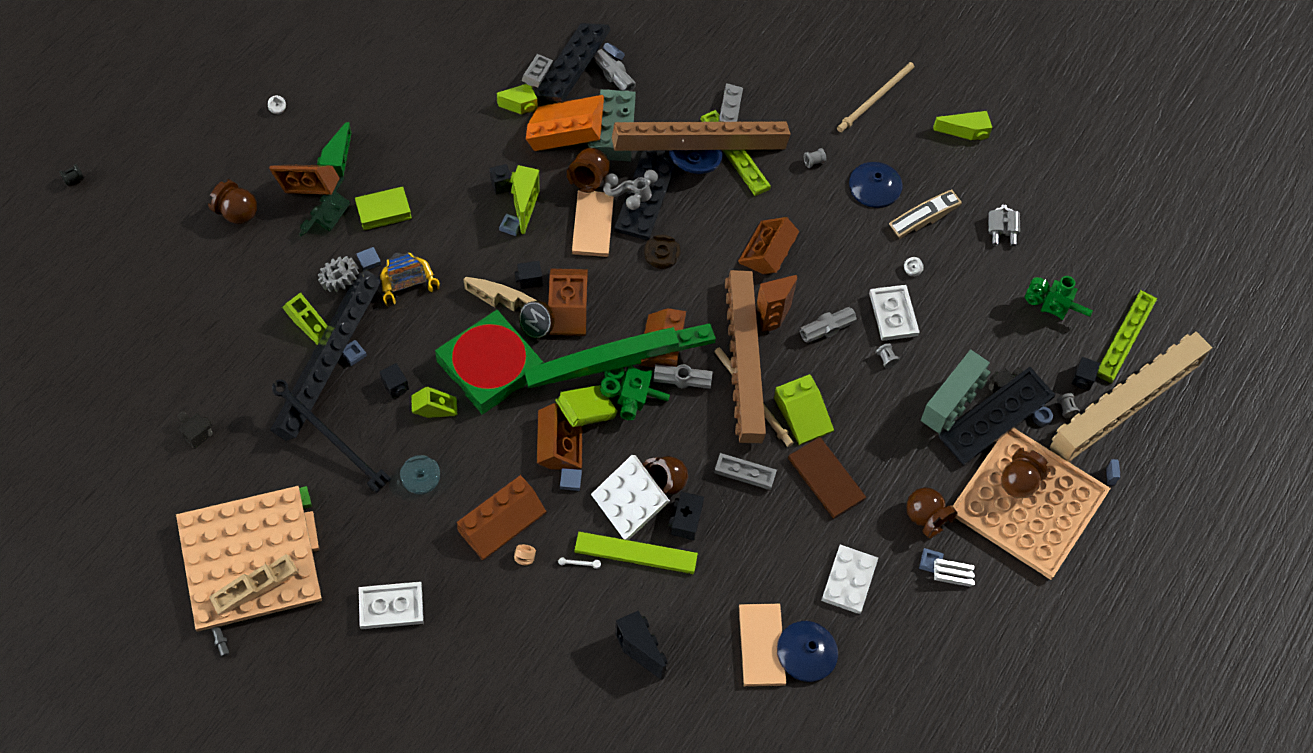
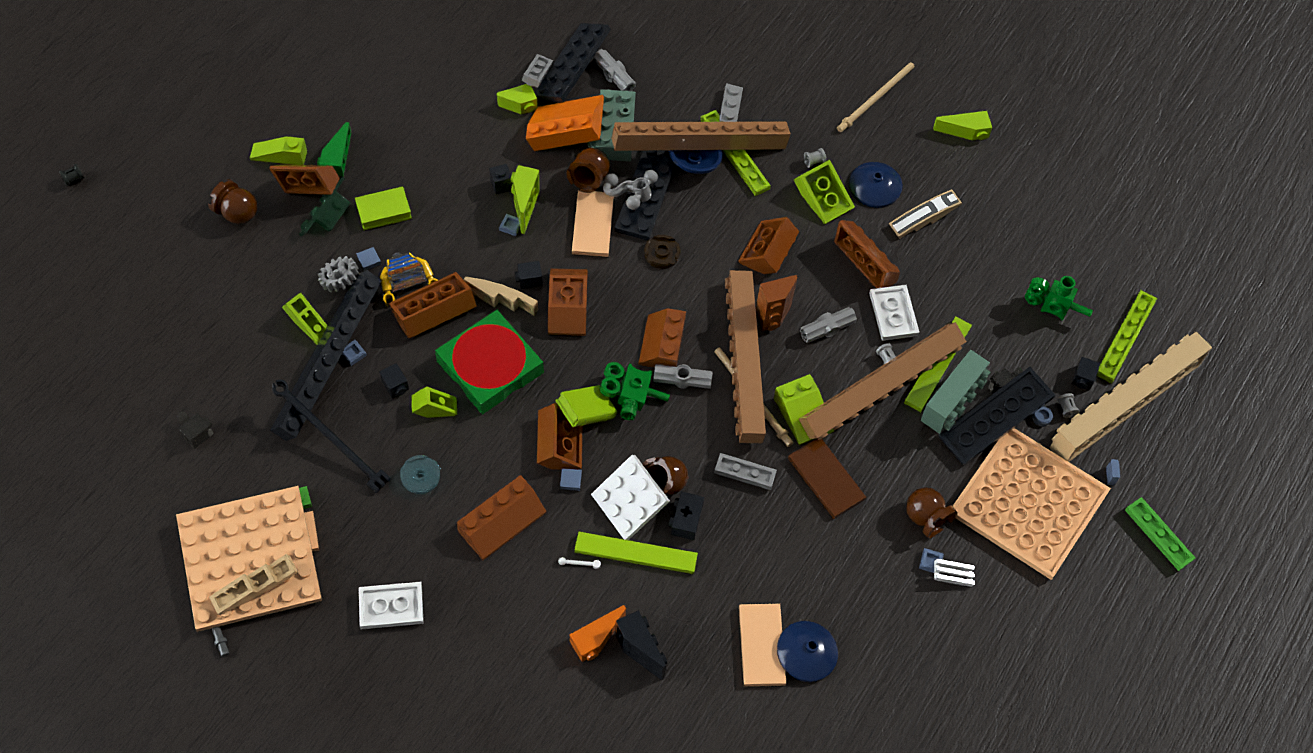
white tile [268,95,286,114] -> none
light nougat tile [514,544,536,565] -> none
tile [519,301,555,338] -> none
green slope [524,323,716,388] -> none
sand blue tile [603,43,625,60] -> none
white plate [821,545,878,614] -> none
white tile [904,257,923,276] -> none
light grey piece [988,205,1020,246] -> none
reddish brown tile [1001,448,1051,499] -> none
none -> lime slope [250,136,307,165]
none -> dark orange slope [389,272,477,338]
none -> orange slope [570,605,626,662]
none -> lime slope [793,160,855,224]
none -> medium nougat brick [799,322,967,440]
none -> dark orange slope [834,220,900,288]
none -> lime tile [904,316,972,412]
none -> bright green plate [1125,497,1196,571]

